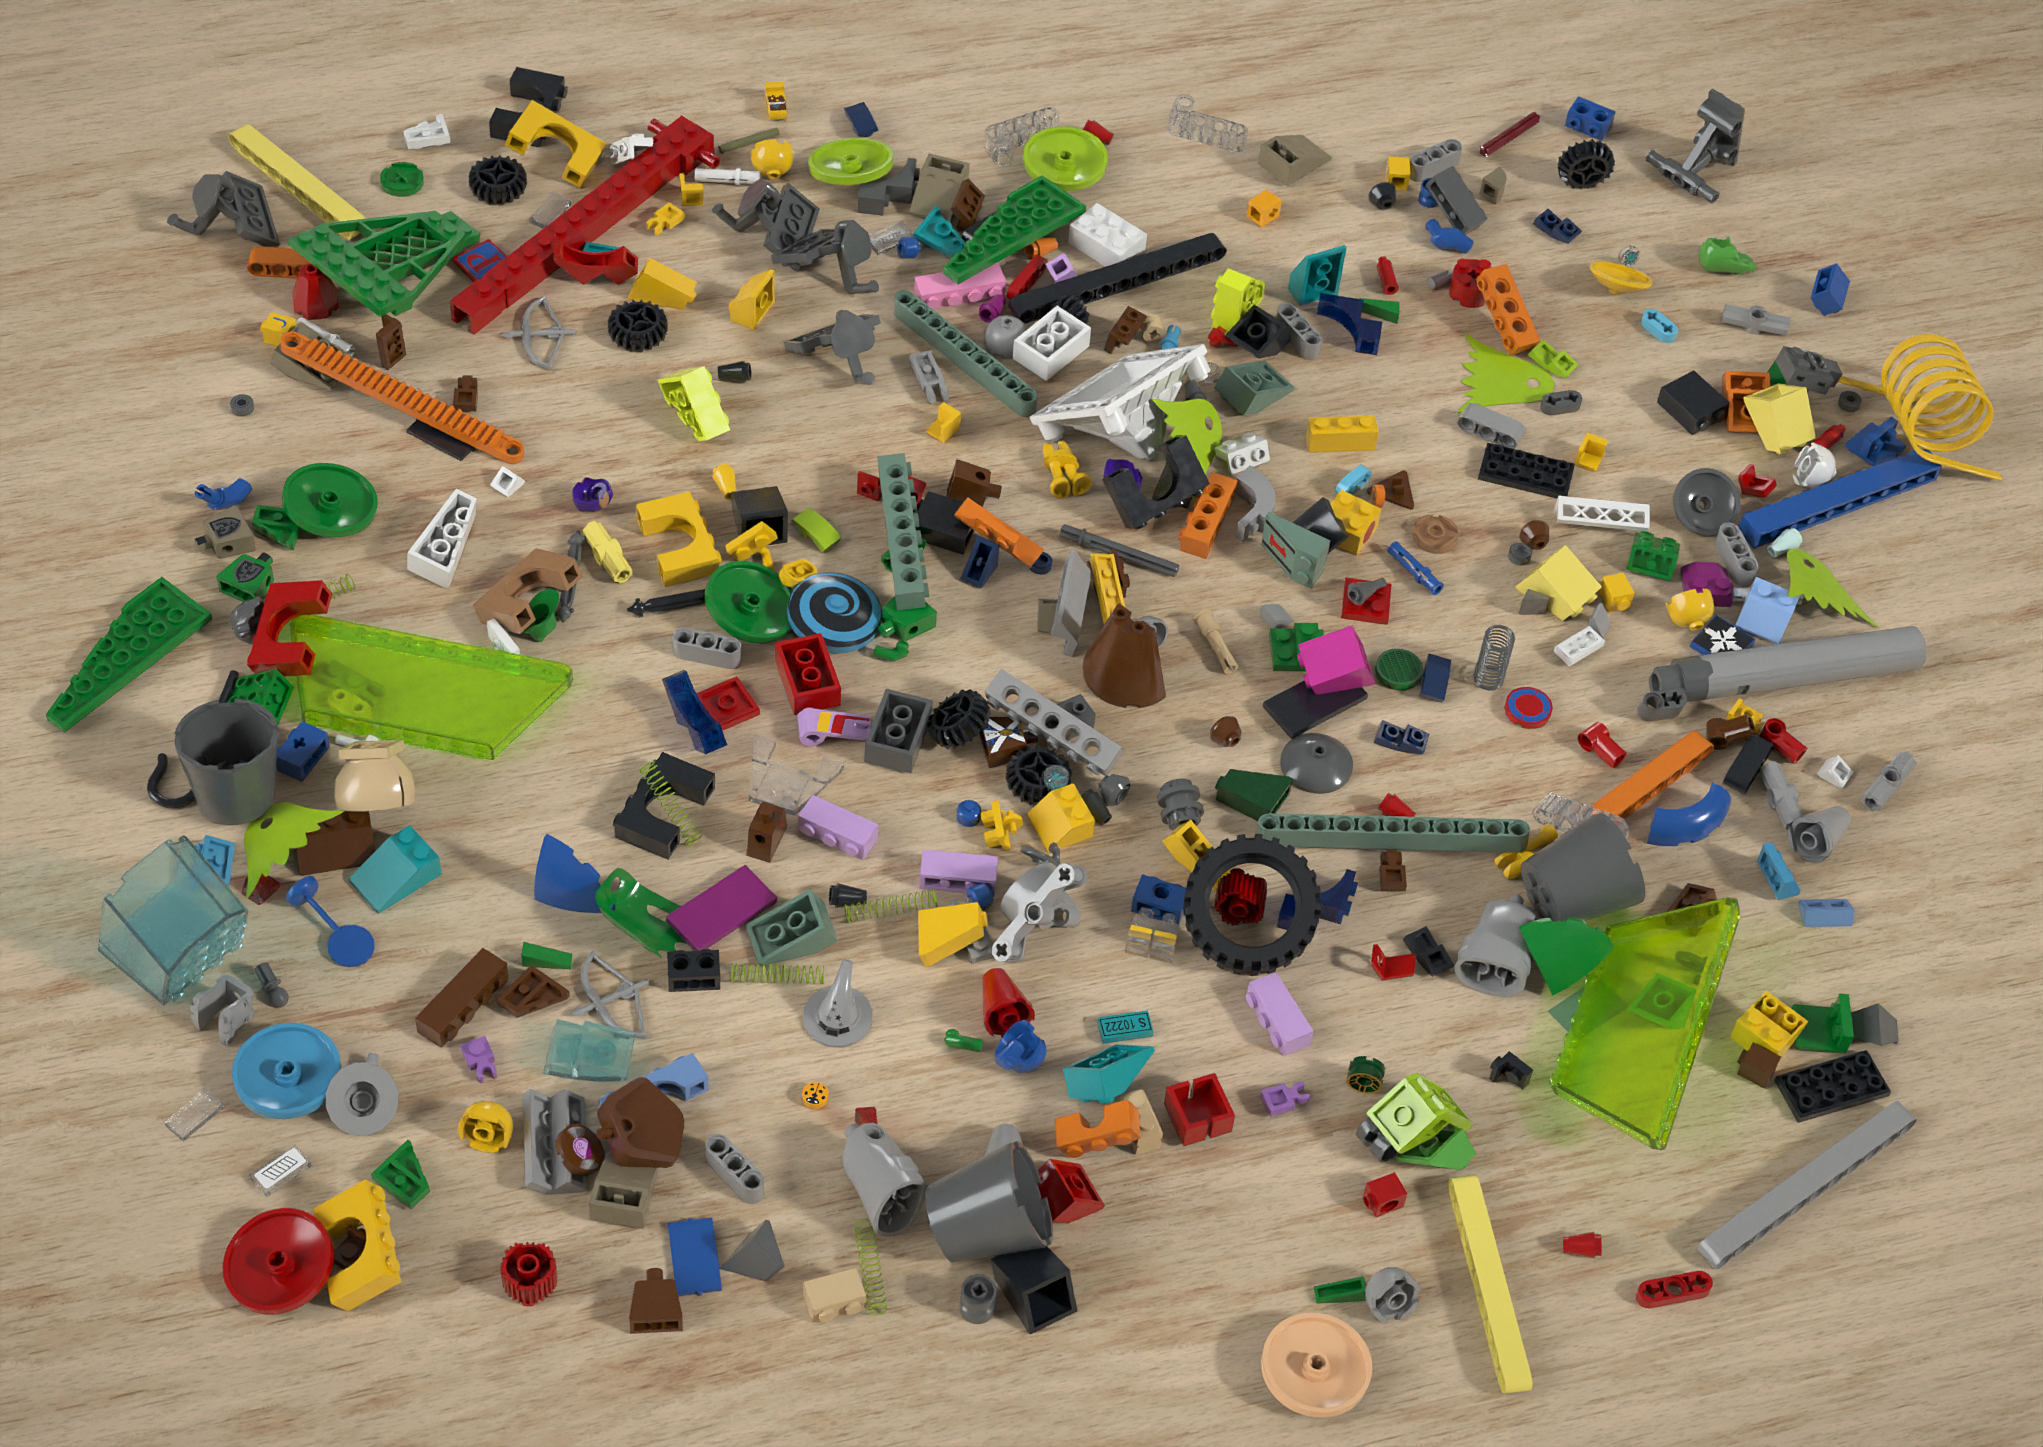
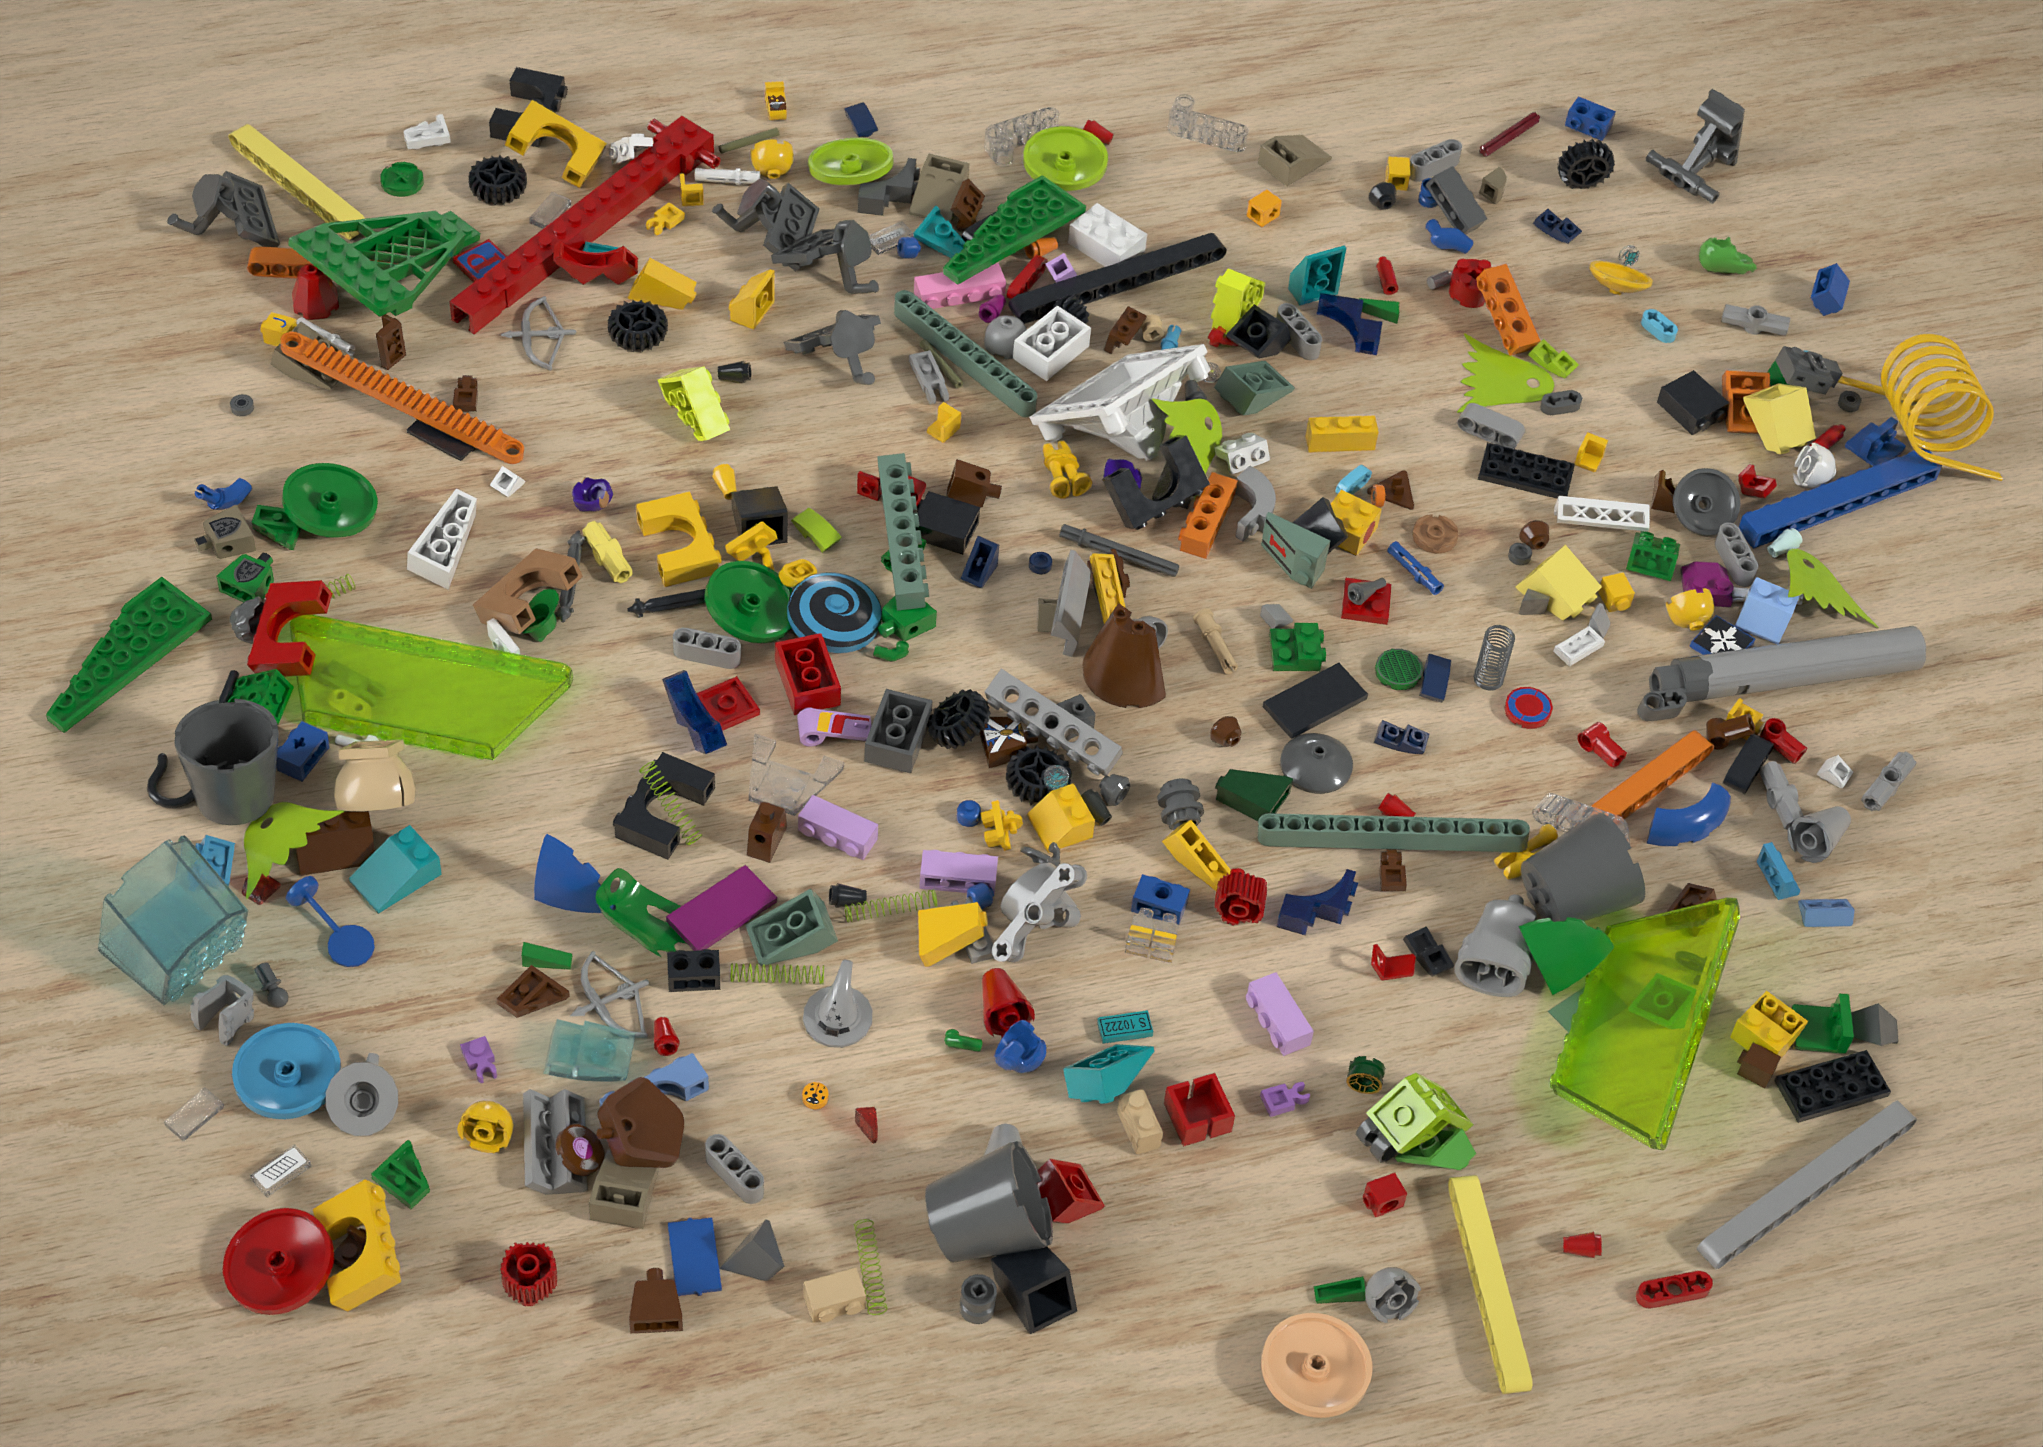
reddish brown brick [415,948,509,1048] -> none
light grey torso [842,1123,927,1237] -> none
orange bracket [954,497,1044,568] -> none
orange arch [1055,1100,1141,1158] -> none
black tyre [1183,834,1322,976] -> none
dark pink slope [1297,625,1375,695] -> none
black bracket [1489,1051,1533,1090] -> none
none -> red cone [654,1017,680,1056]
none -> olive piece [920,339,963,388]
none -> reddish brown slope [1651,470,1675,513]

